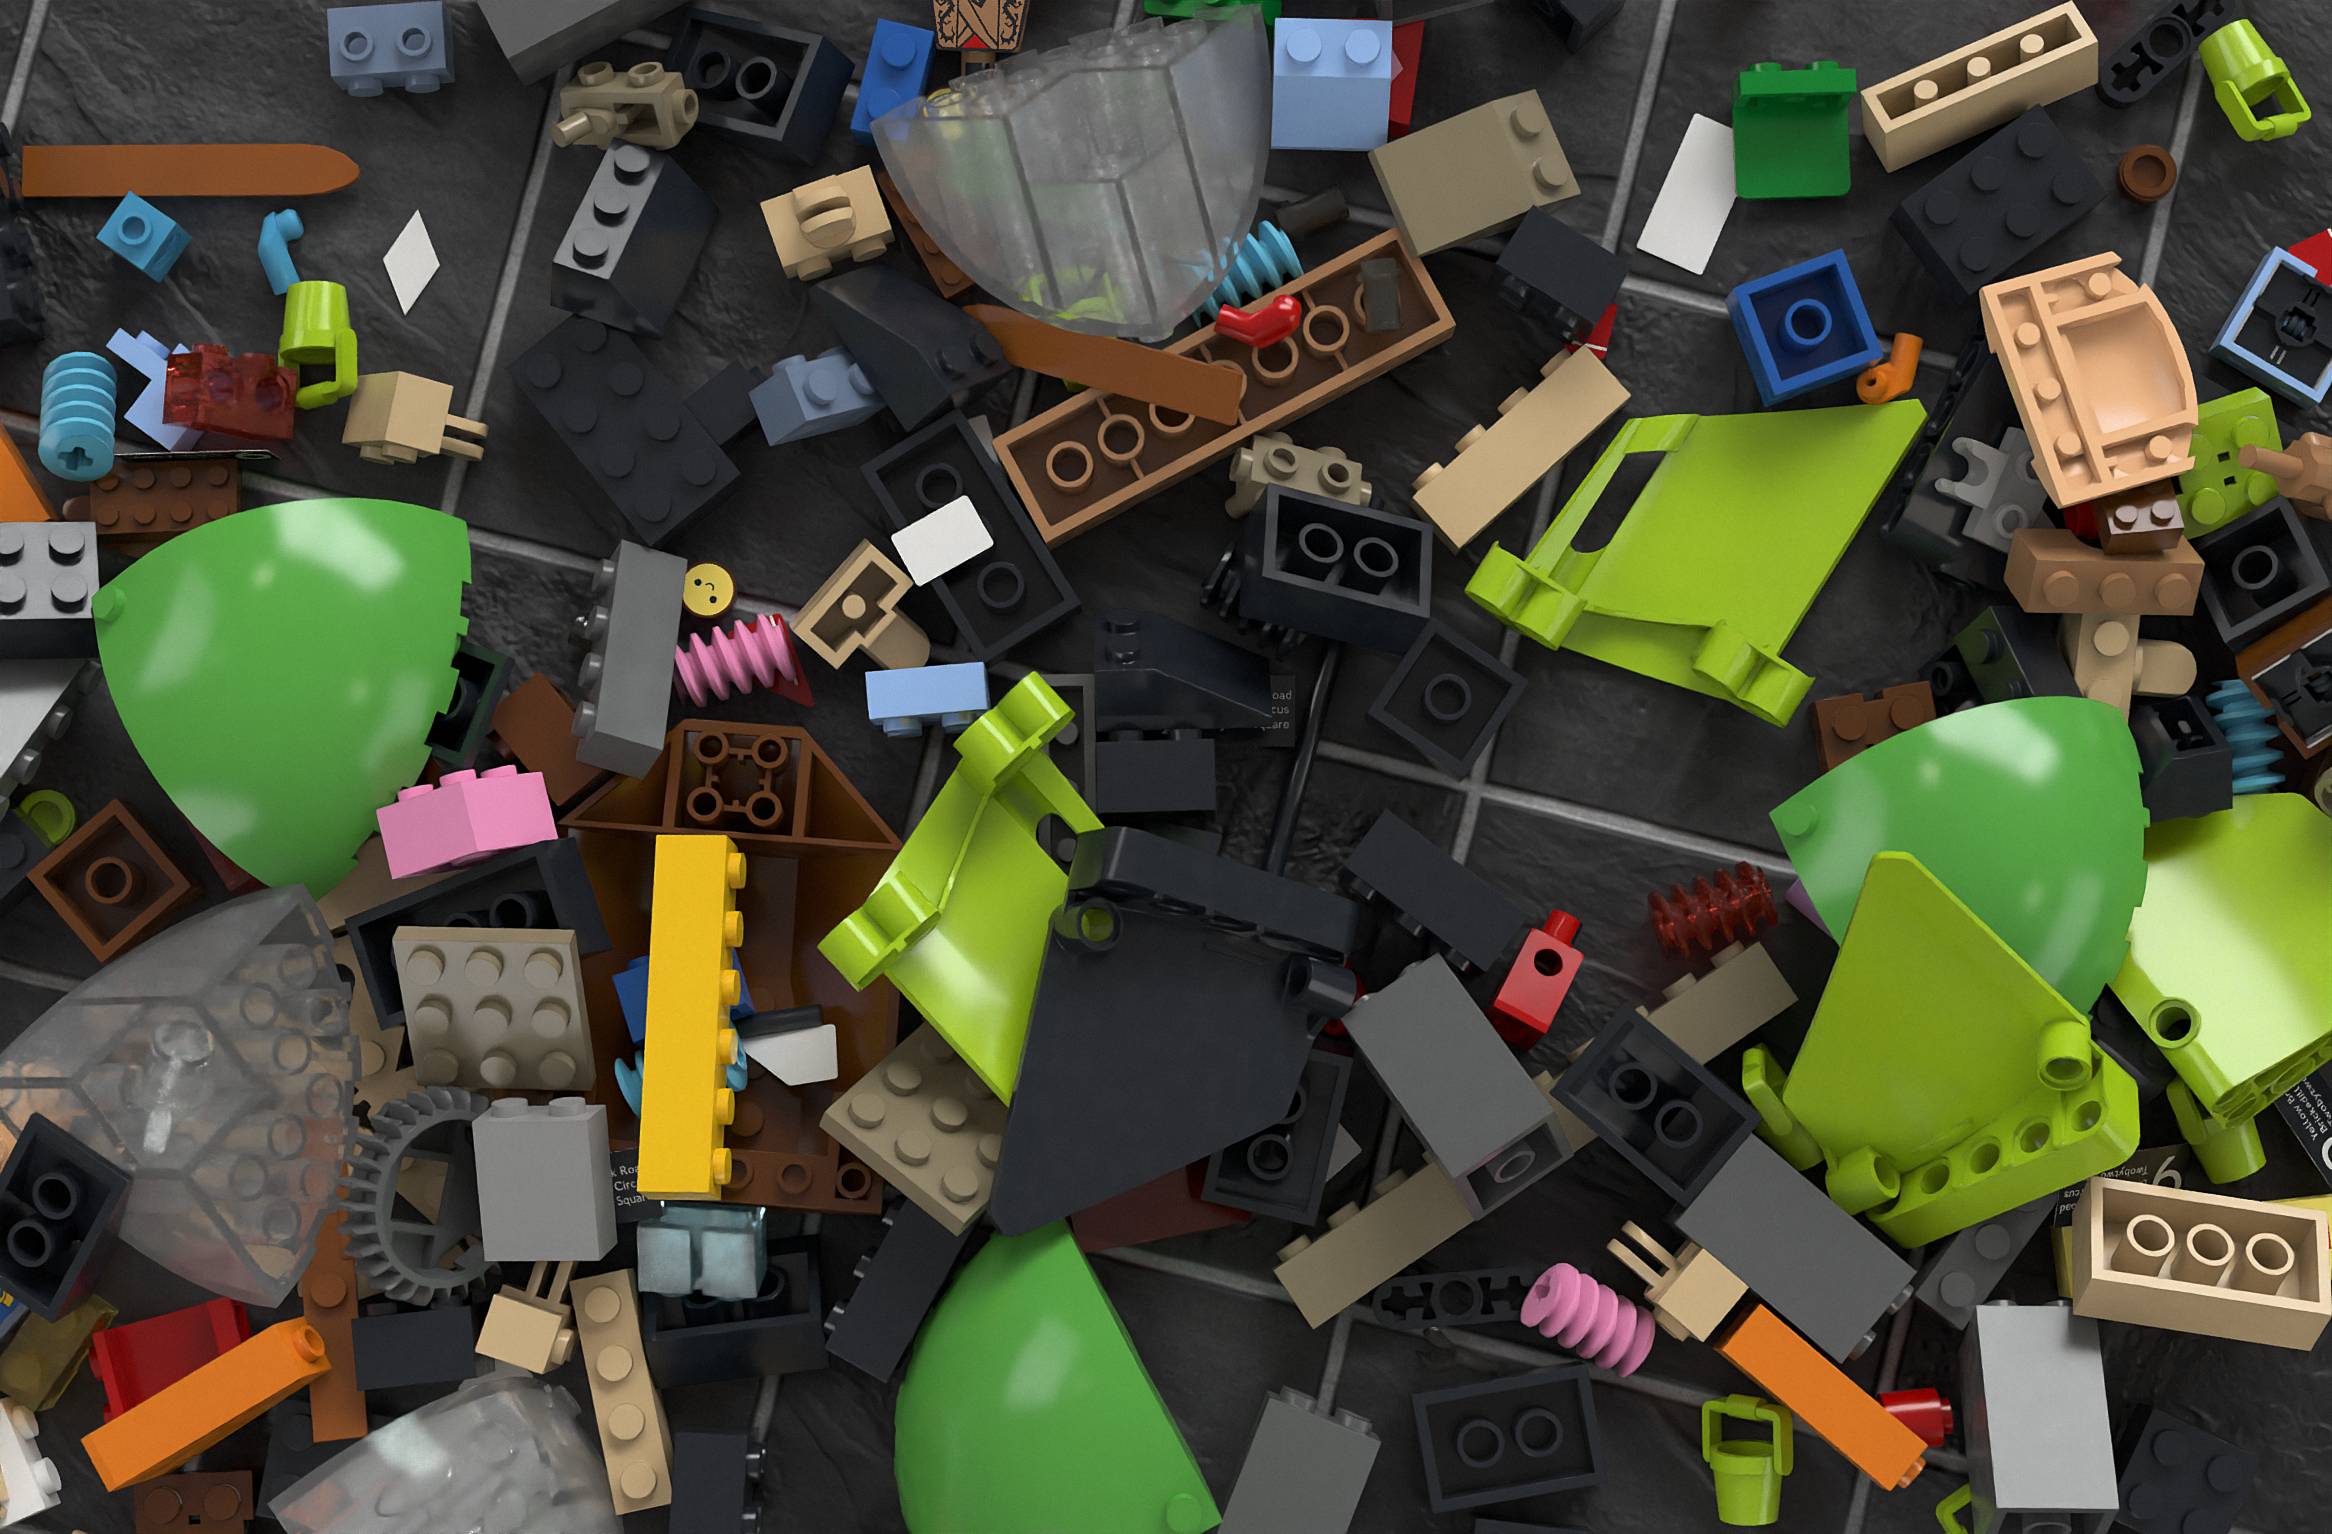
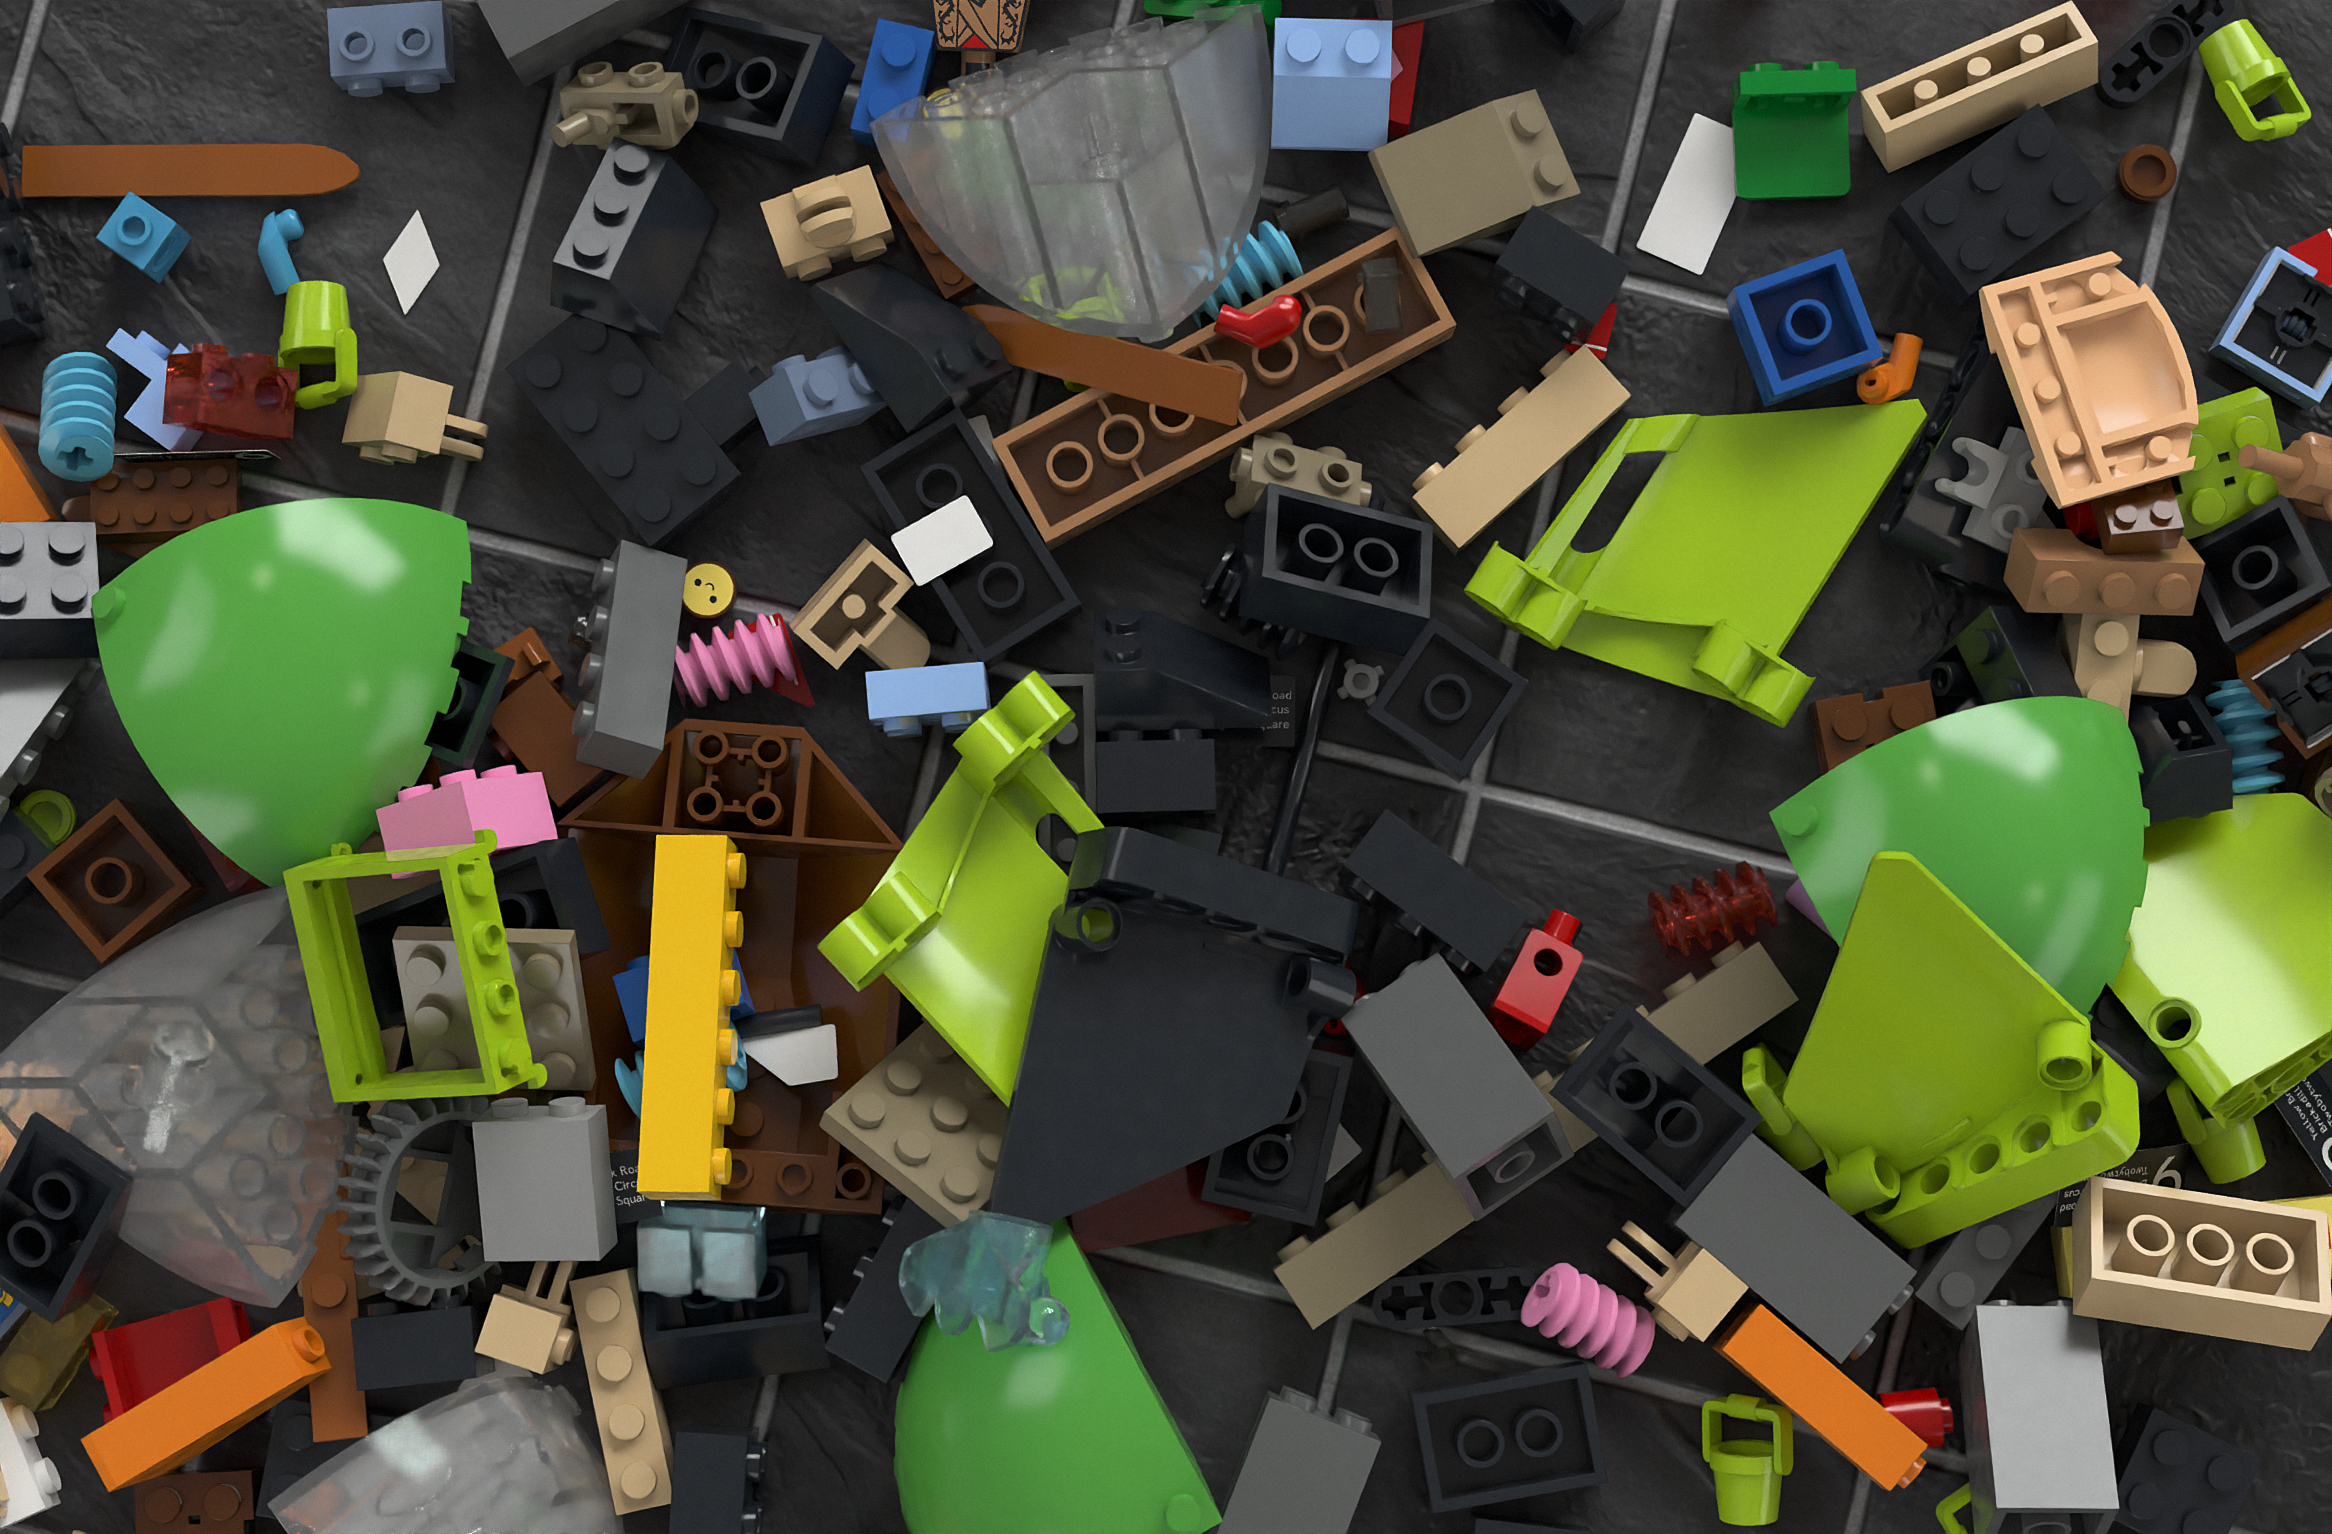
none -> lime window [283,828,547,1103]
none -> dark orange tile [493,627,565,697]
none -> clear light blue piece [899,1210,1070,1353]
none -> light grey piece [1337,659,1385,706]

